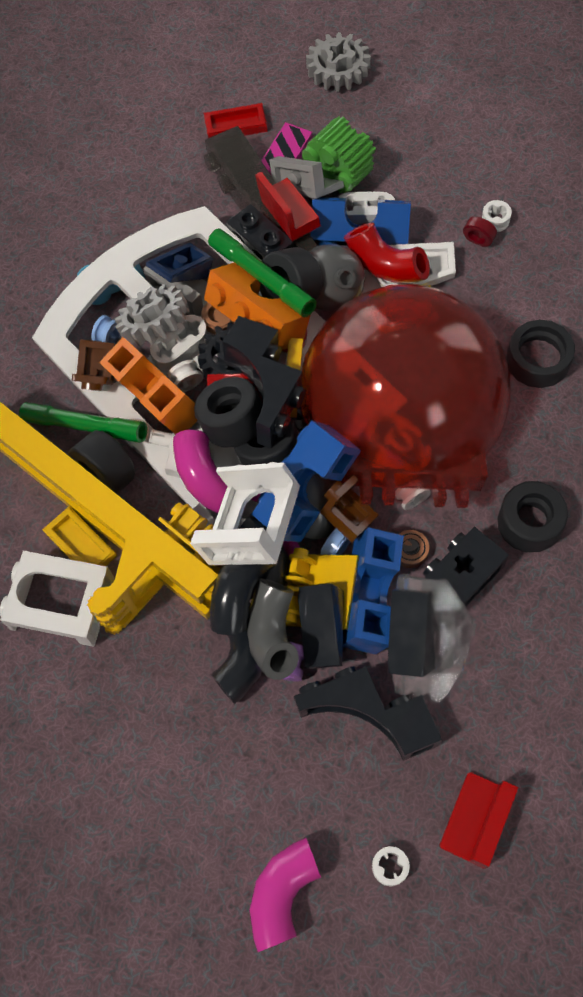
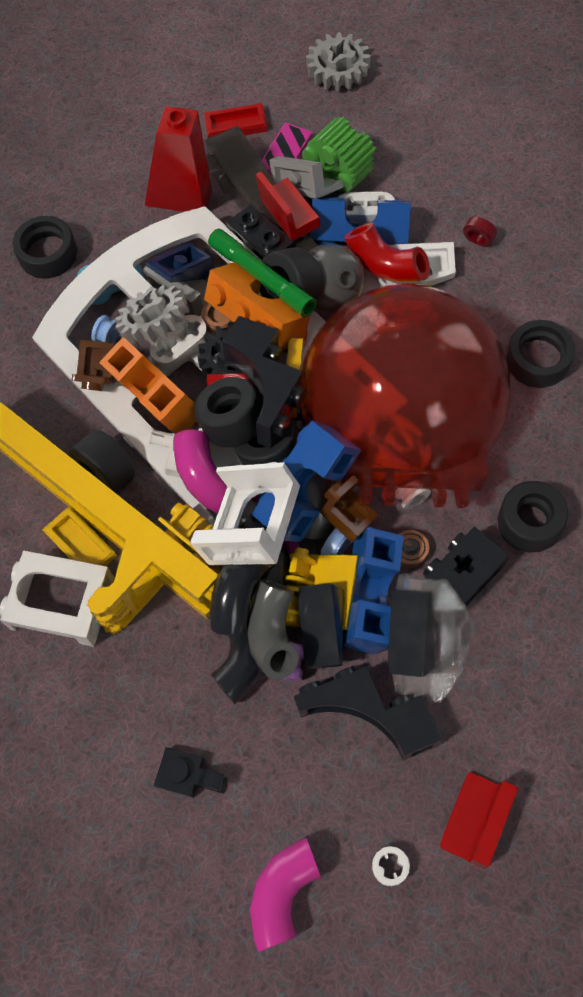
green piece [19,402,148,443] -> none
white bush [168,360,203,392] -> none
white bush [482,200,512,232] -> none
none -> black tyre [12,215,78,279]
none -> red slope [145,106,212,212]
none -> black plate [154,747,228,798]

